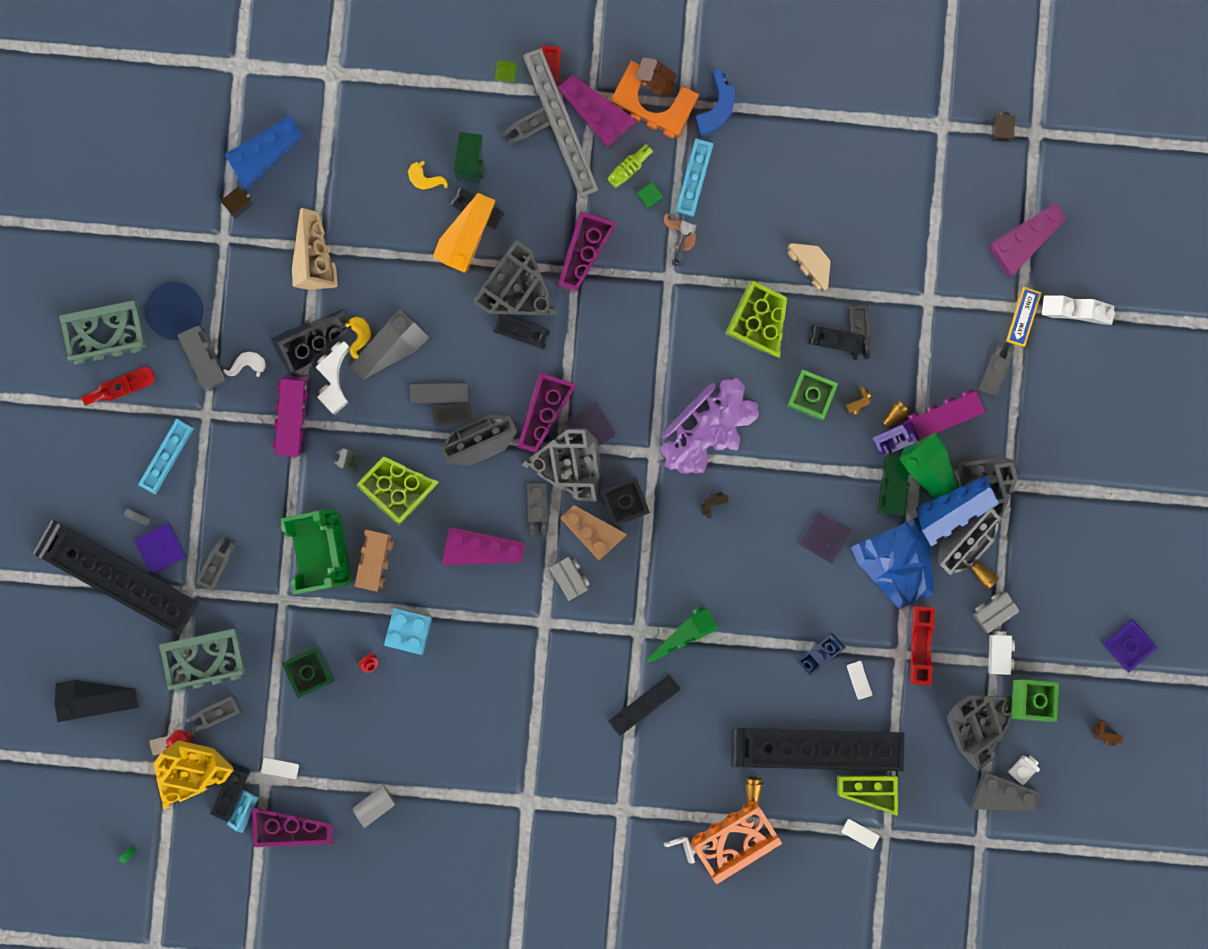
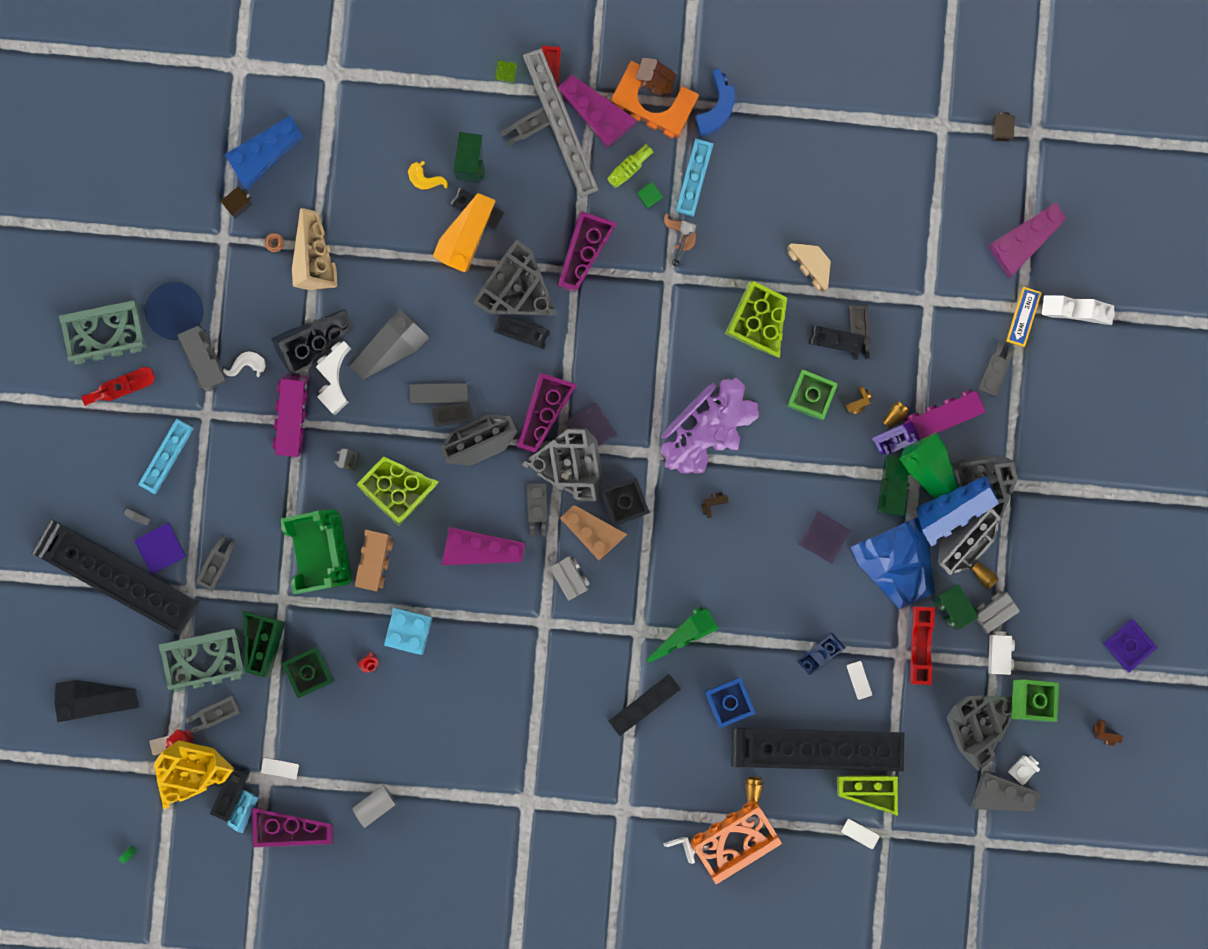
yellow piece [345,316,371,359] -> none
none -> dark green wedge [243,611,285,677]
none -> nougat plate [265,233,284,252]
none -> blue brick [704,677,756,728]
none -> dark green brick [933,584,979,630]

